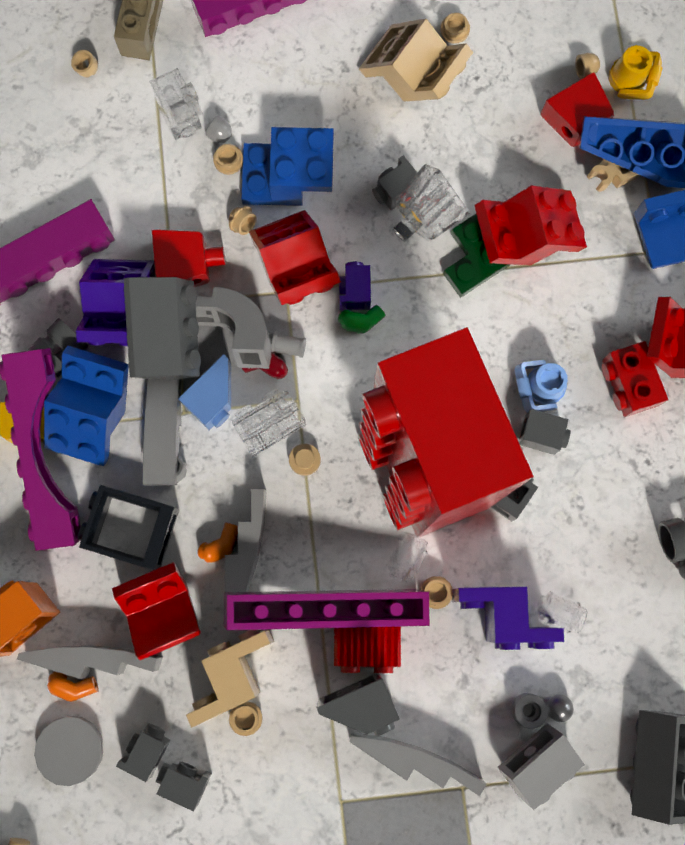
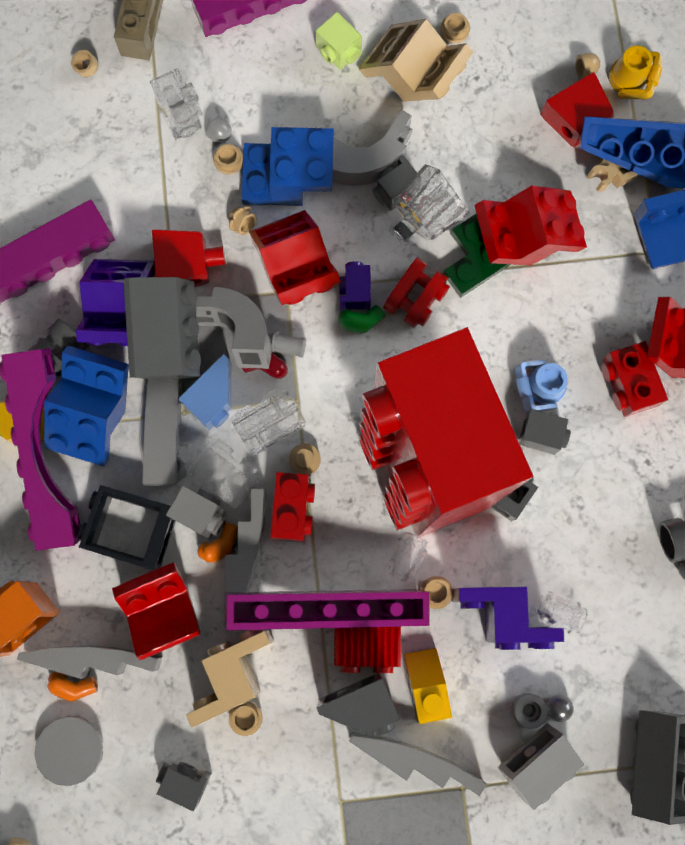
dark grey brick [116,723,171,782] -> none
none -> light grey brick [166,486,226,539]
none -> clear brick [183,437,261,510]
none -> red brick [270,472,315,543]
none -> yellowish green brick [315,12,362,70]
none -> light grey arch [333,110,413,186]
none -> red brick [383,257,450,328]
none -> yellow slope [404,648,453,724]

